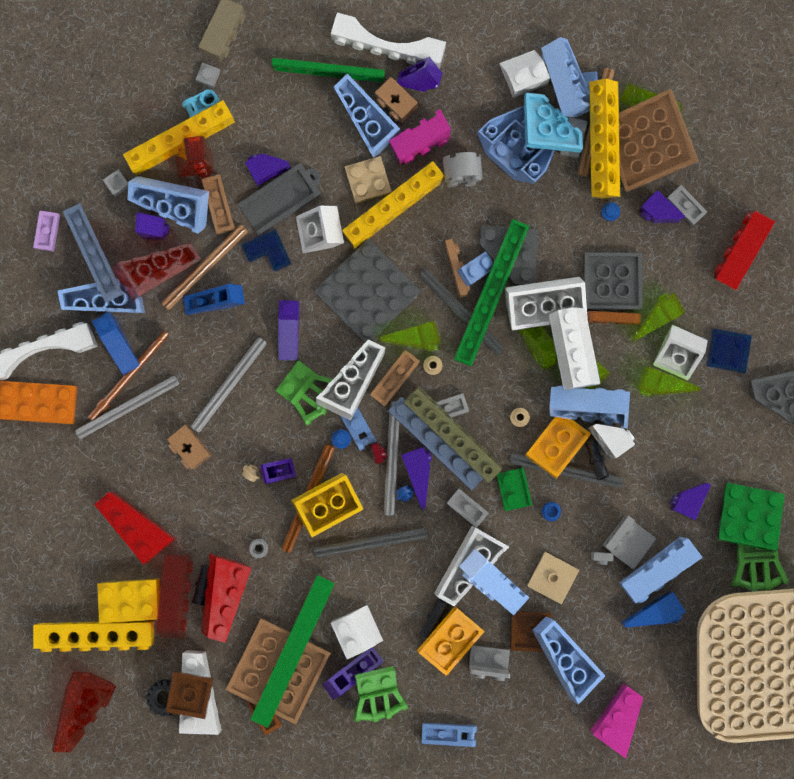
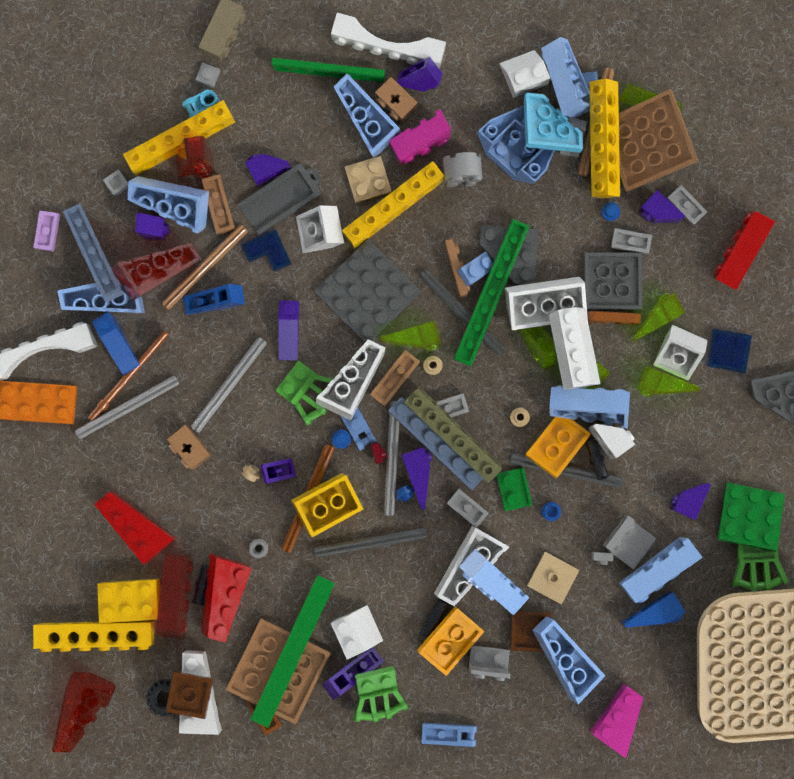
none -> light grey plate [610,228,652,255]

